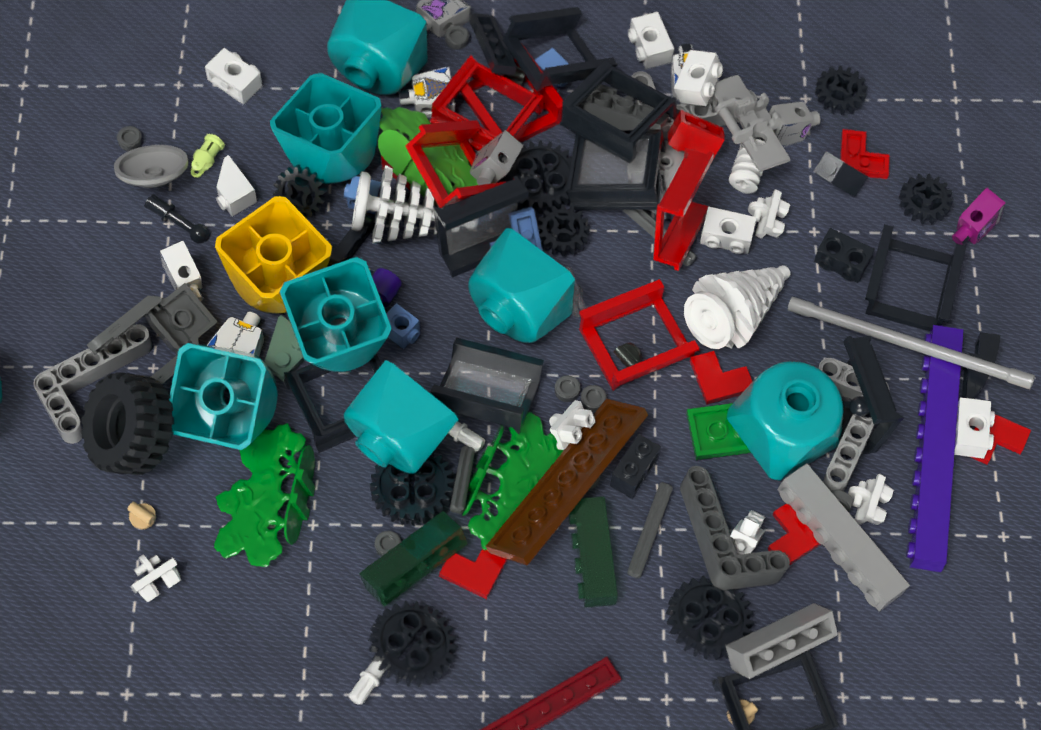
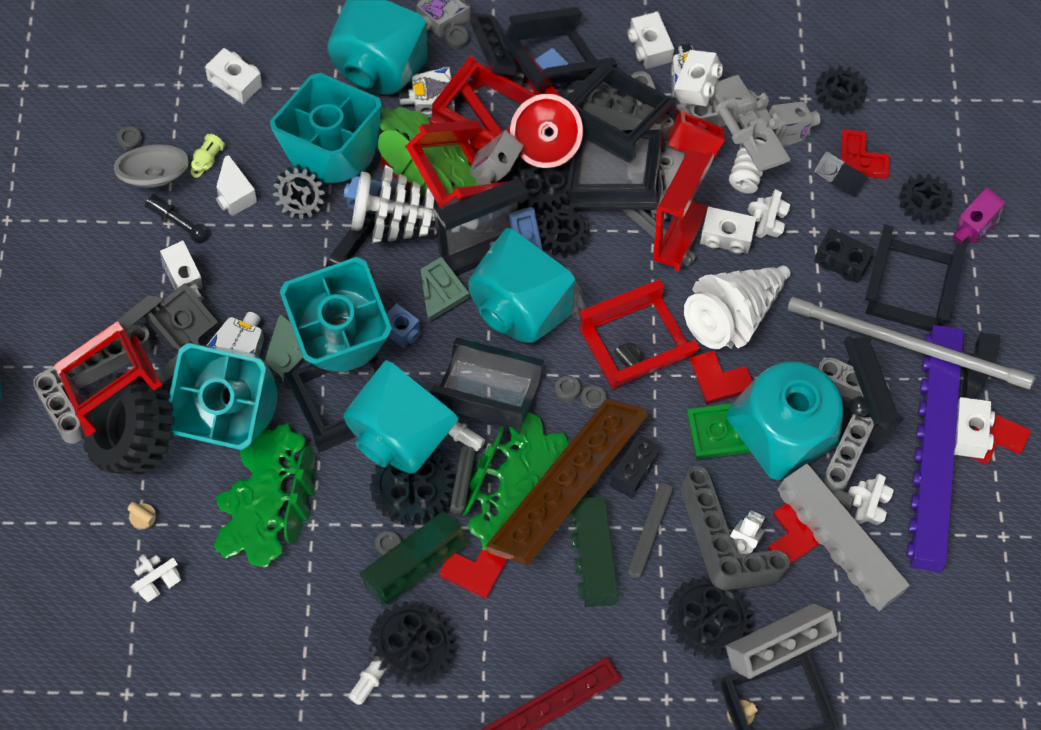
yellow piece [215,196,332,314] -> none
dark purple piece [372,268,402,307] -> none
white hips [549,400,595,450] -> none
none -> red piece [53,321,162,437]
none -> sand green wing [421,257,469,322]
none -> red dish [510,94,583,168]

